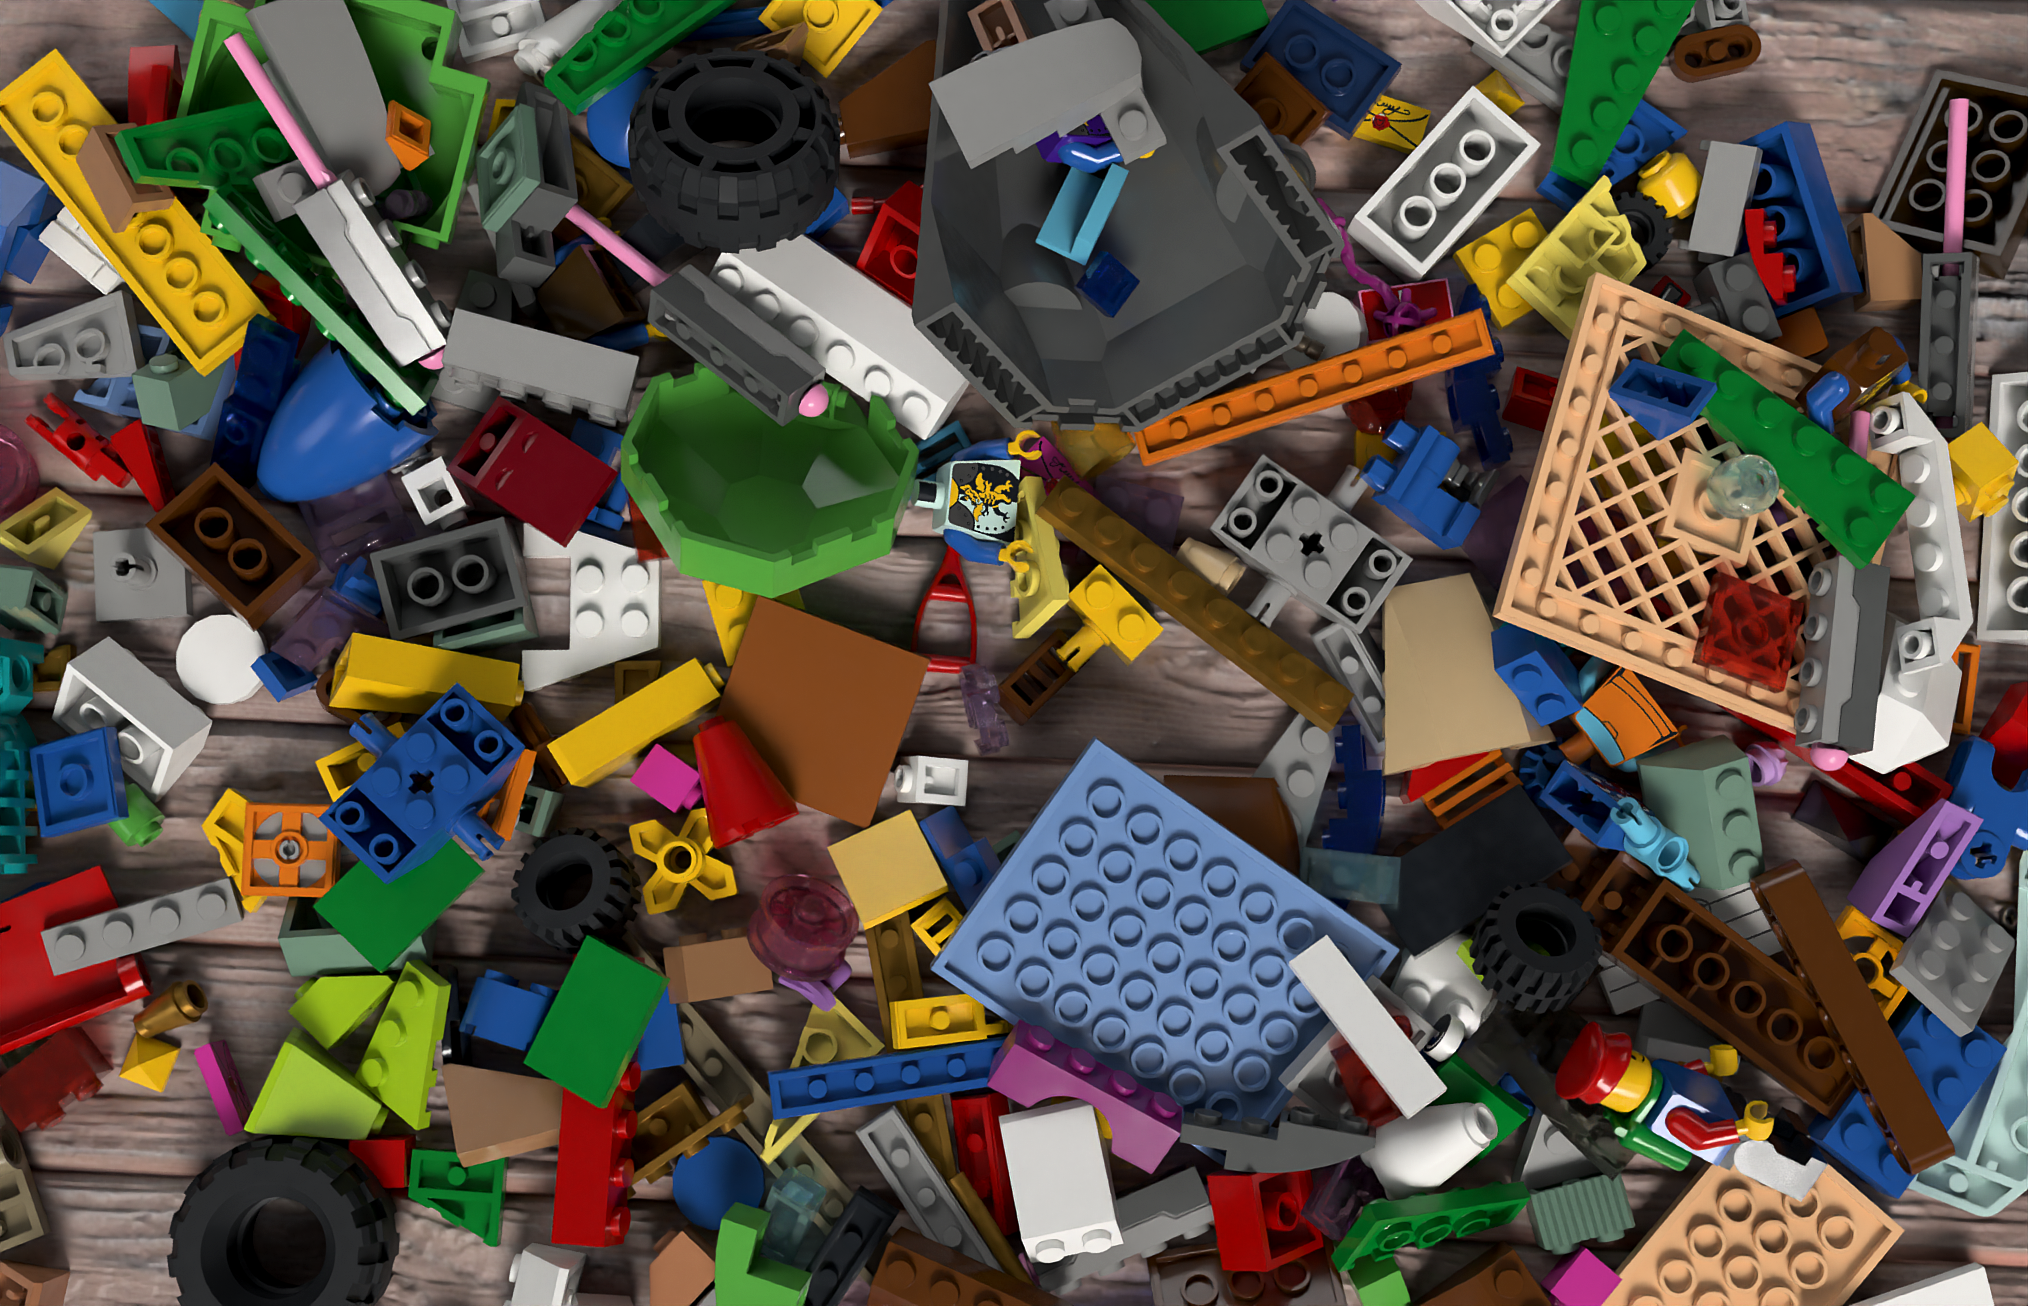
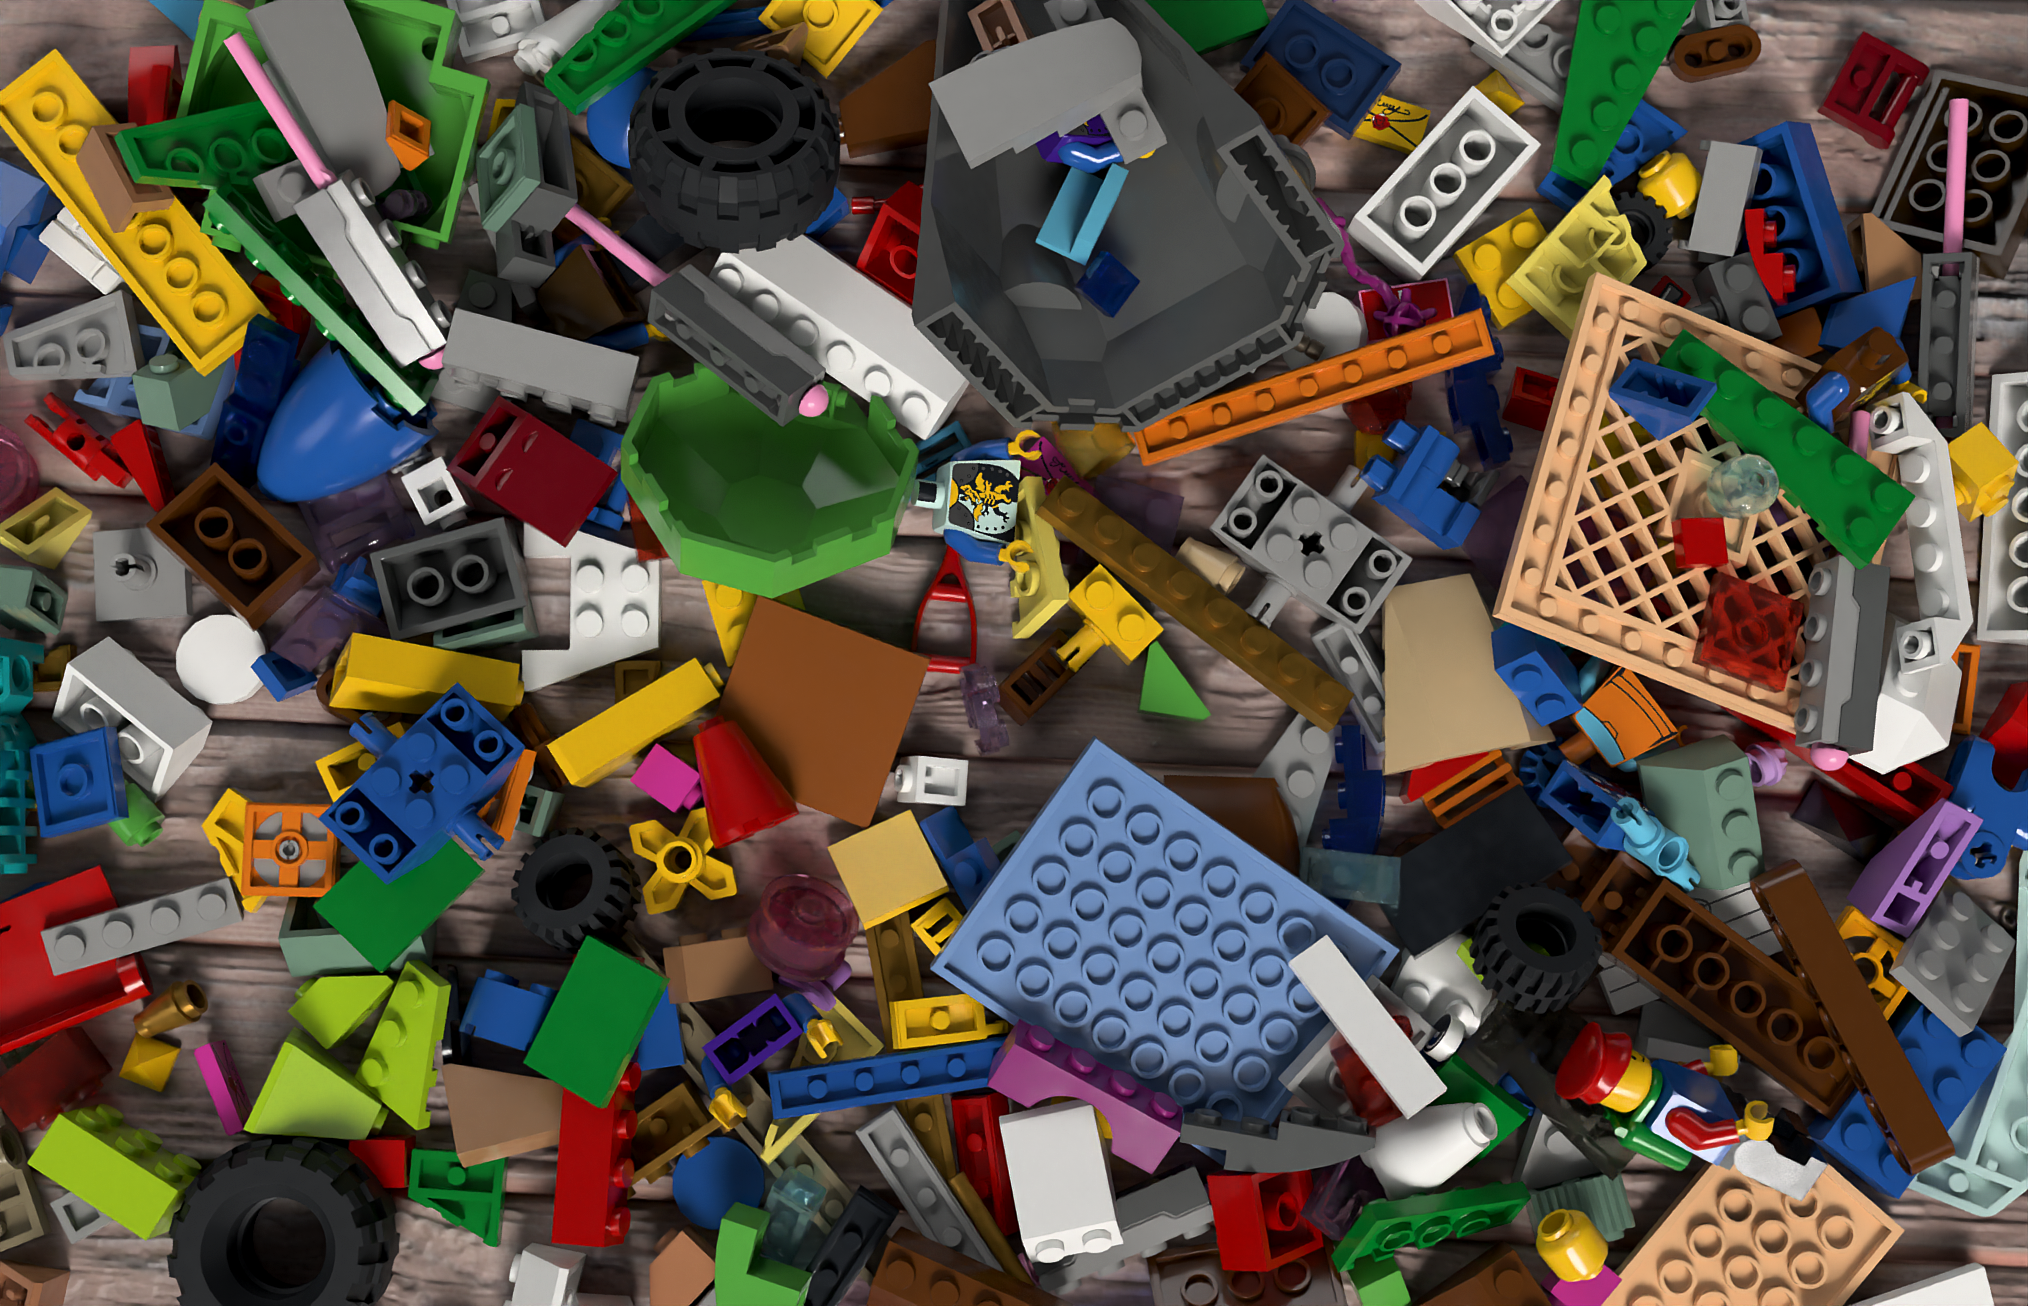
none -> lime brick [27,1104,202,1240]
none -> light grey plate [50,1192,115,1244]
none -> torso [701,993,844,1129]
none -> bright green slope [1137,640,1211,723]
none -> yellow head [1536,1209,1608,1282]
none -> red tile [1671,518,1729,568]
none -> dark red plate [1816,31,1930,149]
none -> blue slope [1818,276,1917,355]

